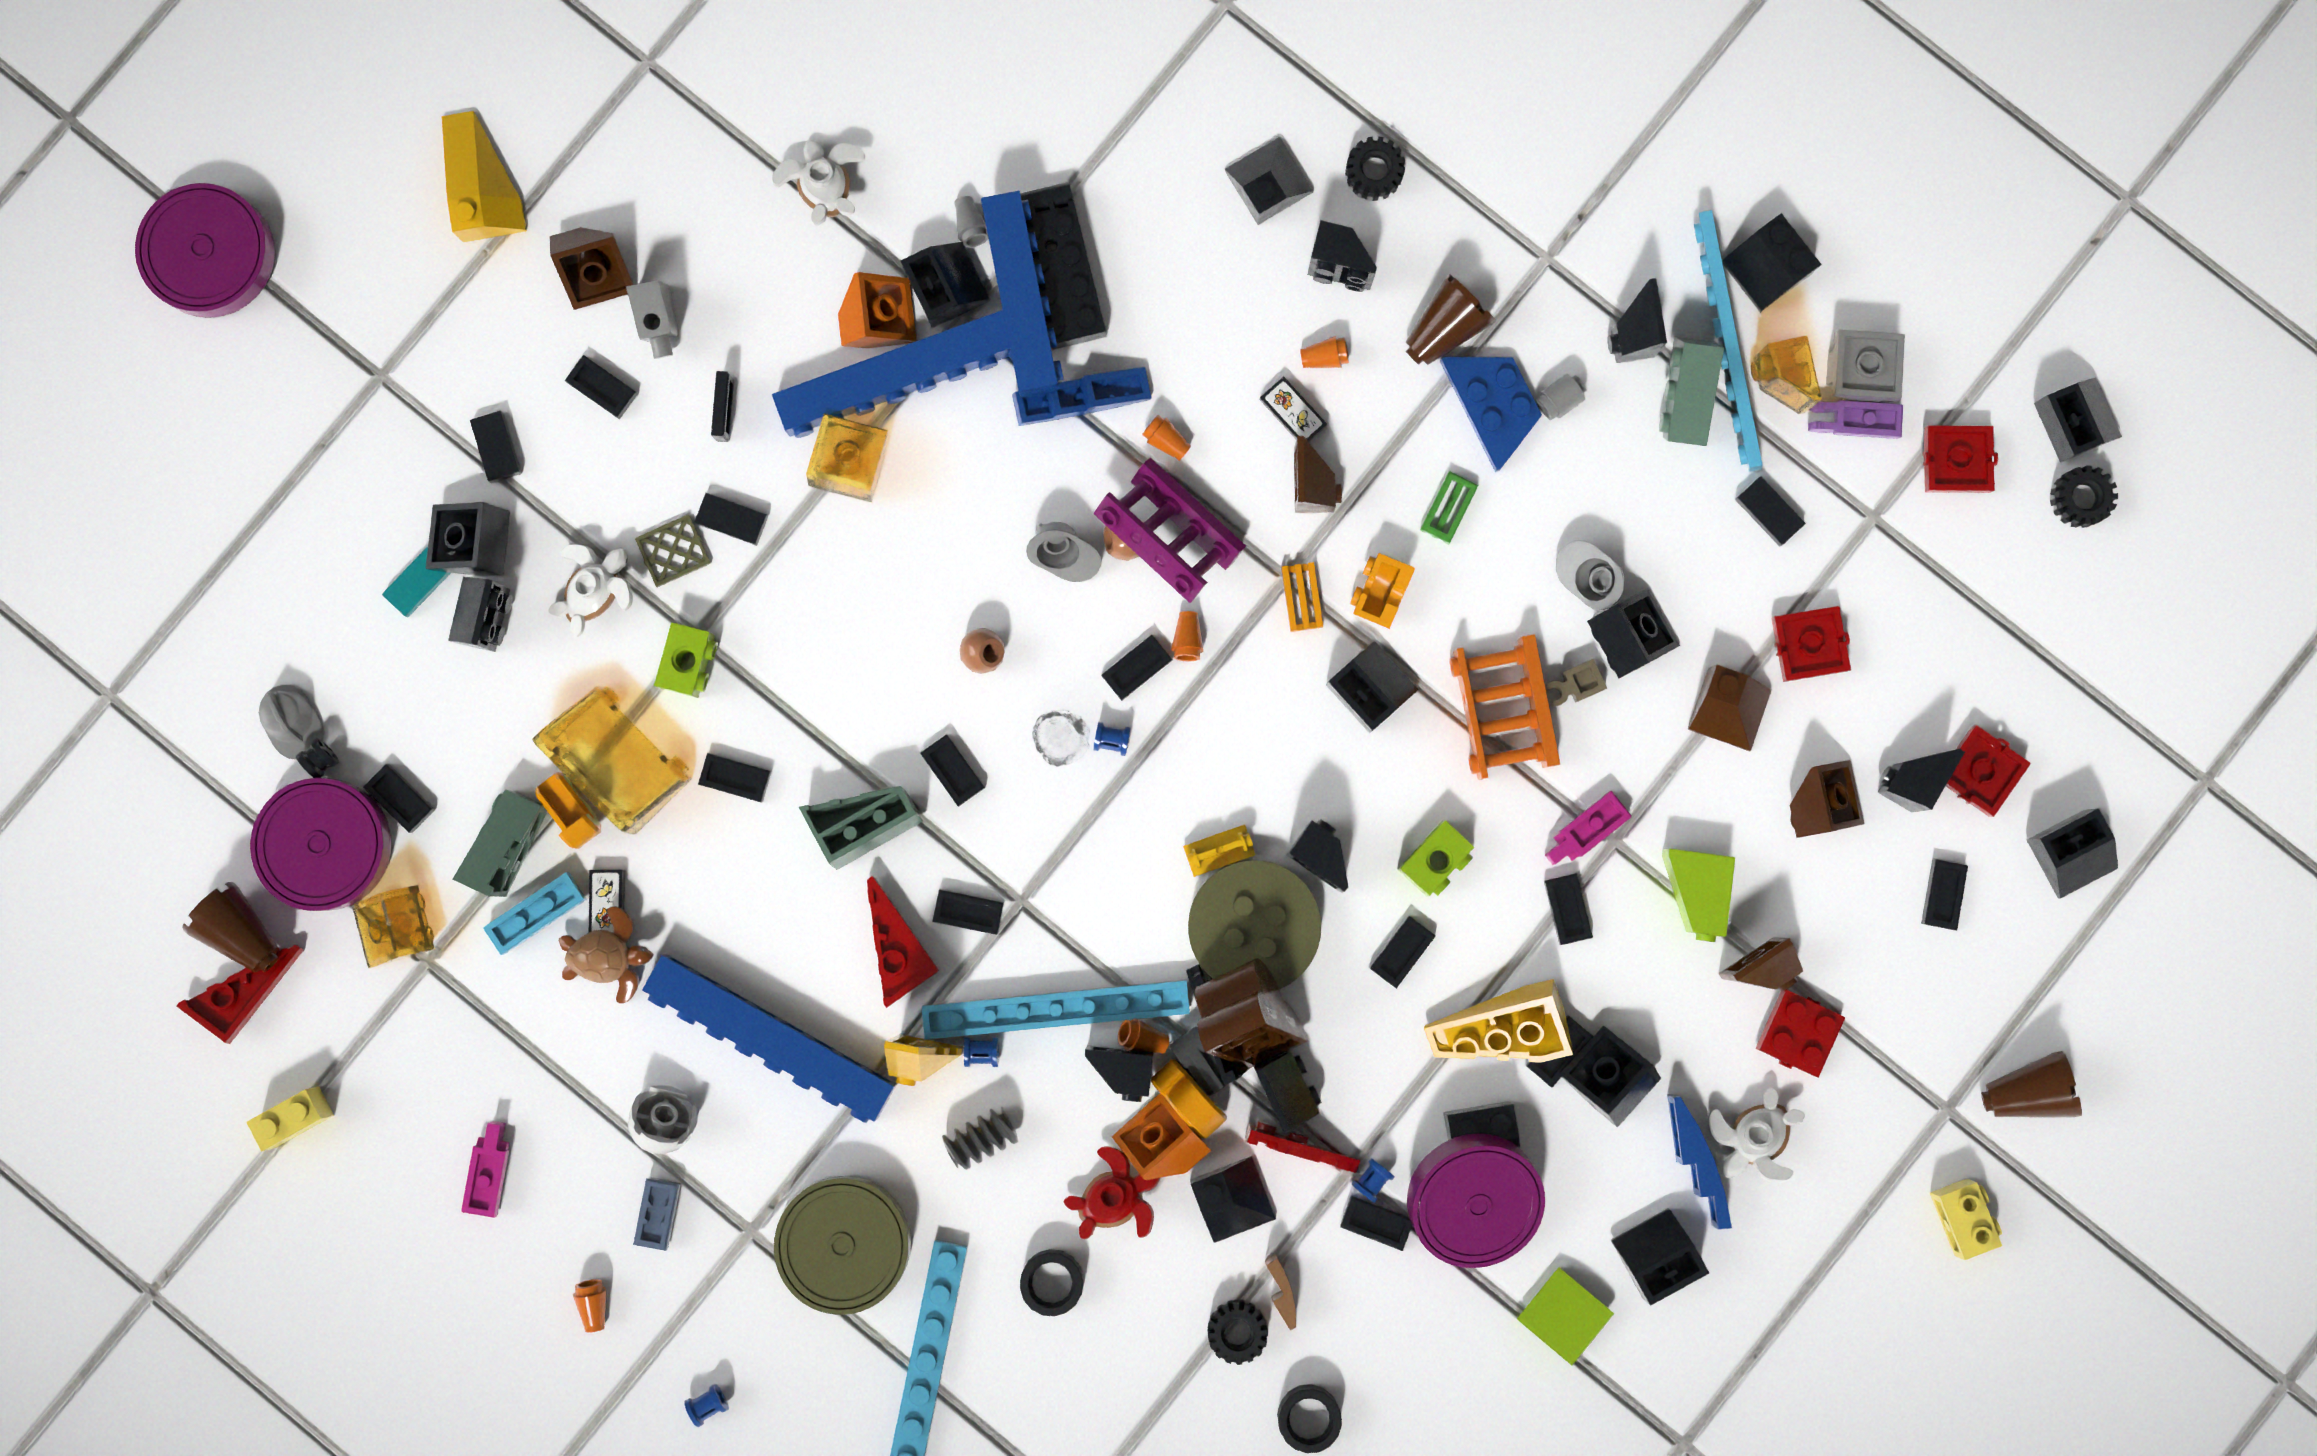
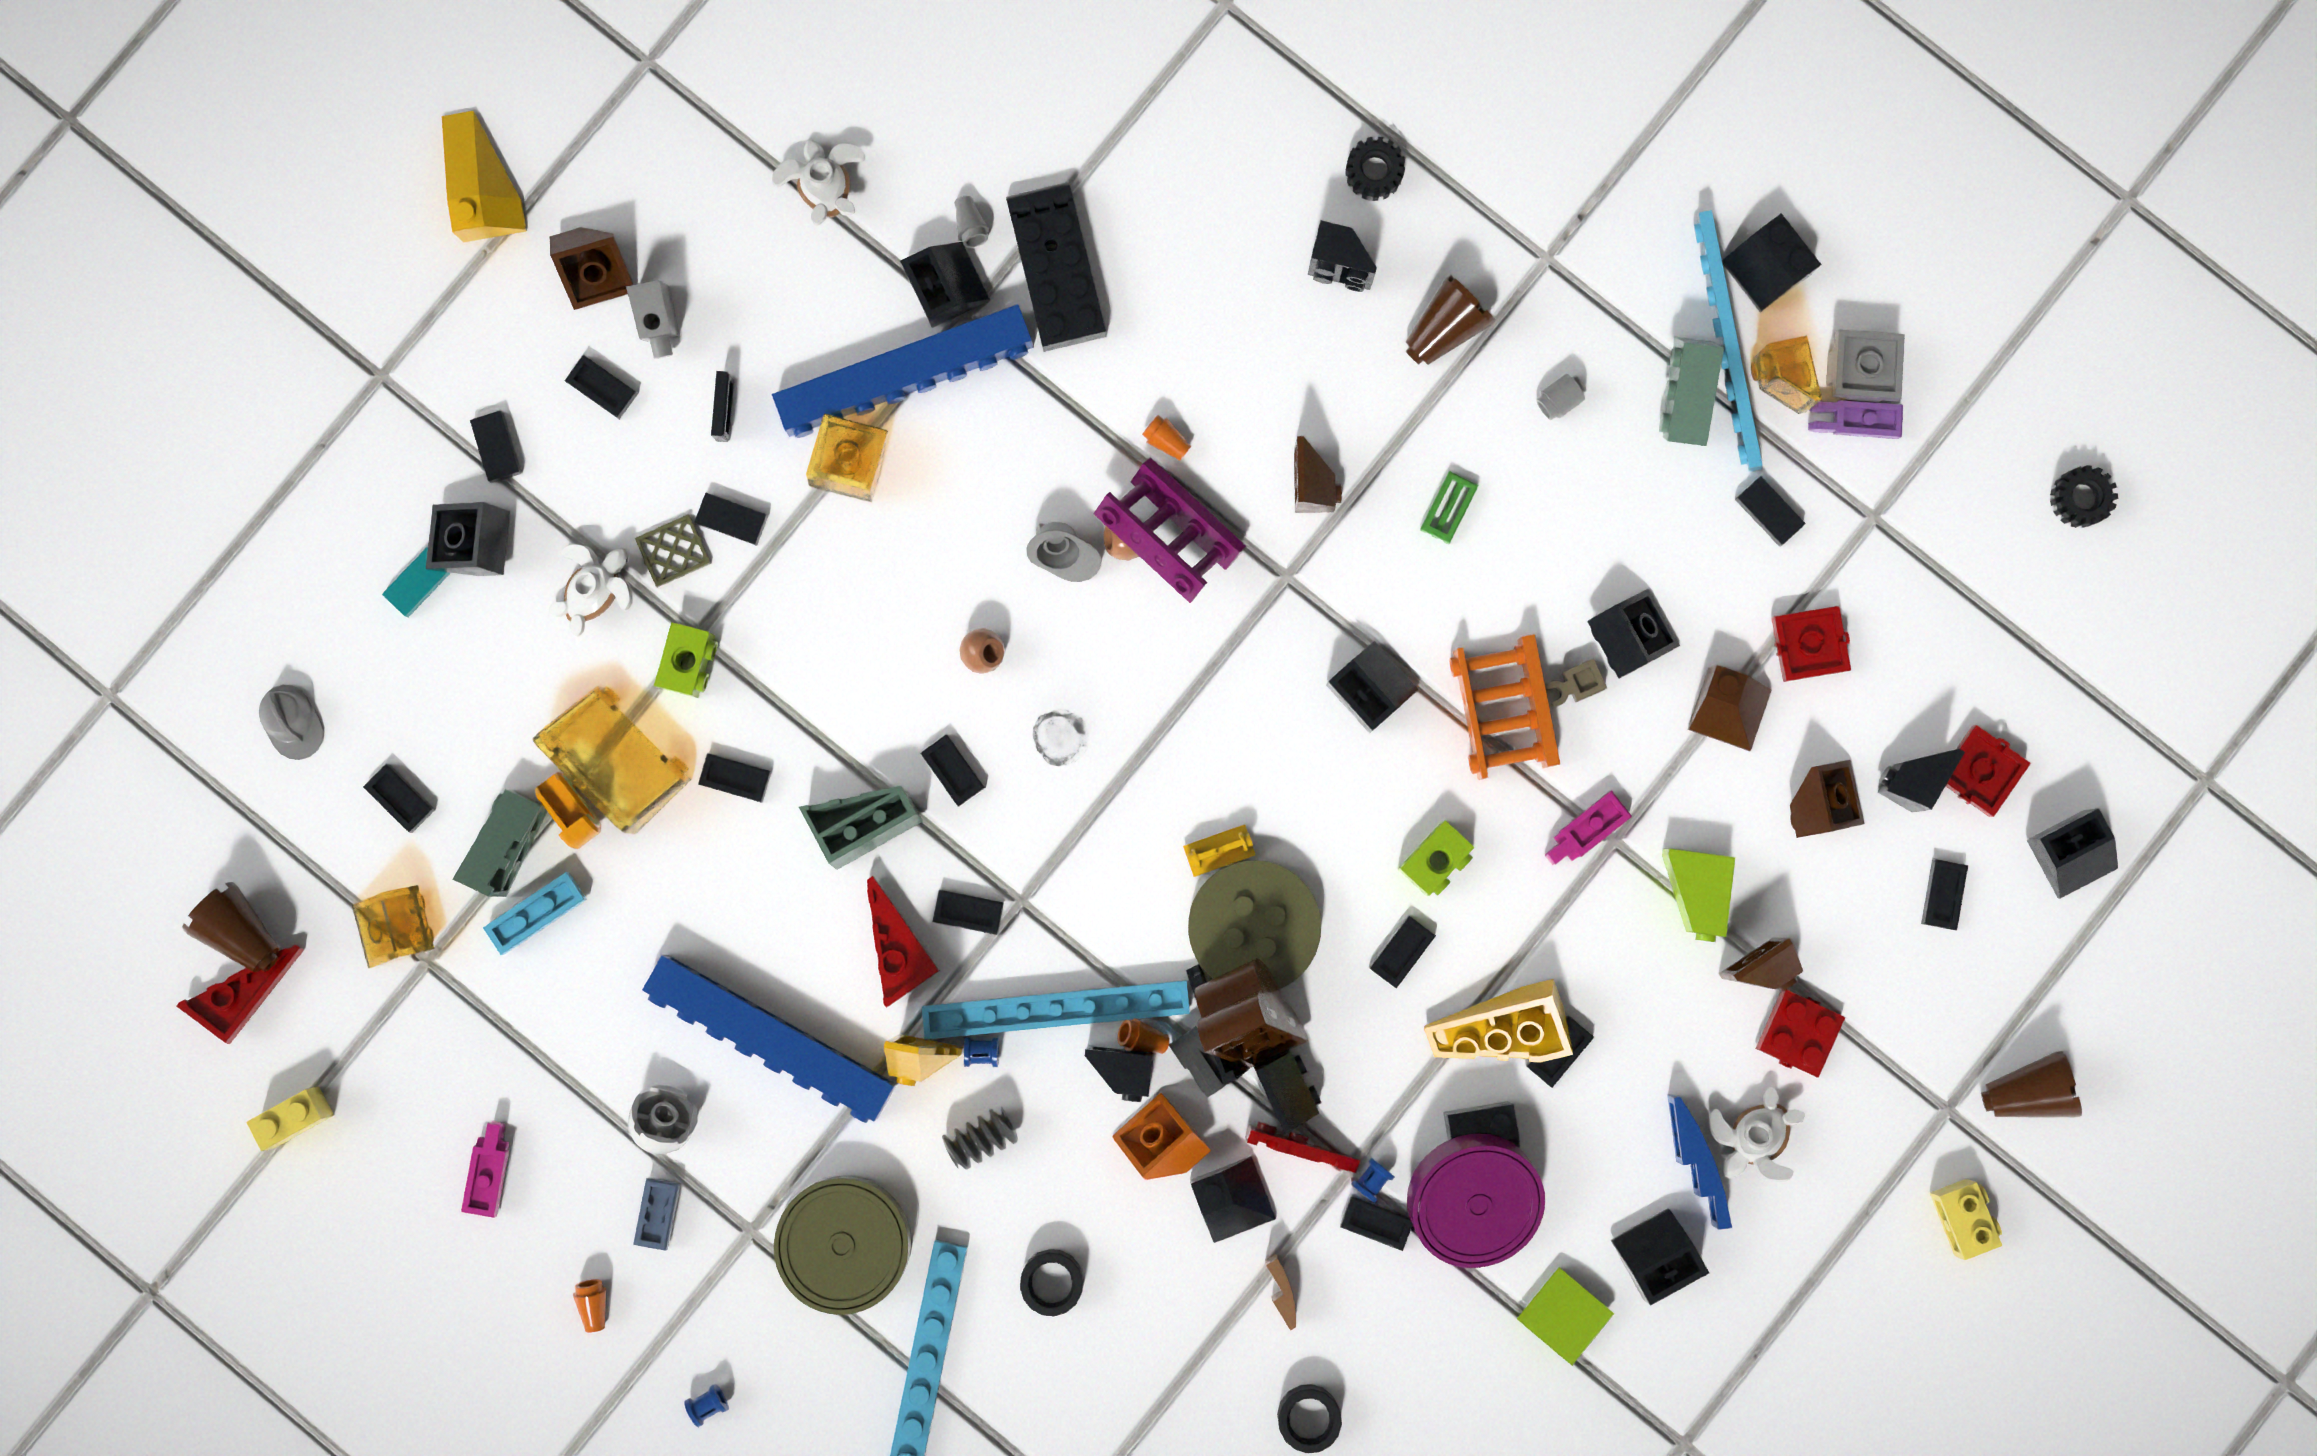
magenta brick [135,183,275,318] -> none
magenta brick [250,778,391,911] -> none
black wheel [296,738,340,778] -> none
black slope [448,576,512,652] -> none
animal [558,906,654,1004] -> none
tile [588,870,625,933] -> none
orange slope [838,272,917,349] -> none
blue brick [981,190,1064,398] -> none
blue slope [1012,367,1152,426] -> none
red animal [1063,1146,1160,1239] -> none
blue bush [1093,722,1131,756] -> none
black tile [1101,635,1173,701] -> none
light orange animal [1151,1059,1227,1139] -> none
orange cone [1171,611,1204,662] -> none
black tyre [1207,1299,1268,1365] -> none
black slope [1224,137,1313,225] -> none
tile [1259,376,1328,442] -> none
light orange tile [1281,562,1323,632] -> none
black slope [1286,819,1349,893] -> none
orange cone [1300,336,1349,368] -> none
light orange cylinder [1350,553,1415,629] -> none
blue wing [1440,357,1542,473] -> none
black tile [1543,873,1593,945] -> none
light grey piece [1555,541,1625,610] -> none
black slope [1559,1025,1661,1128] -> none
black slope [1607,278,1667,363] -> none
red plate [1922,425,1998,493] -> none
black slope [2034,377,2122,463] -> none

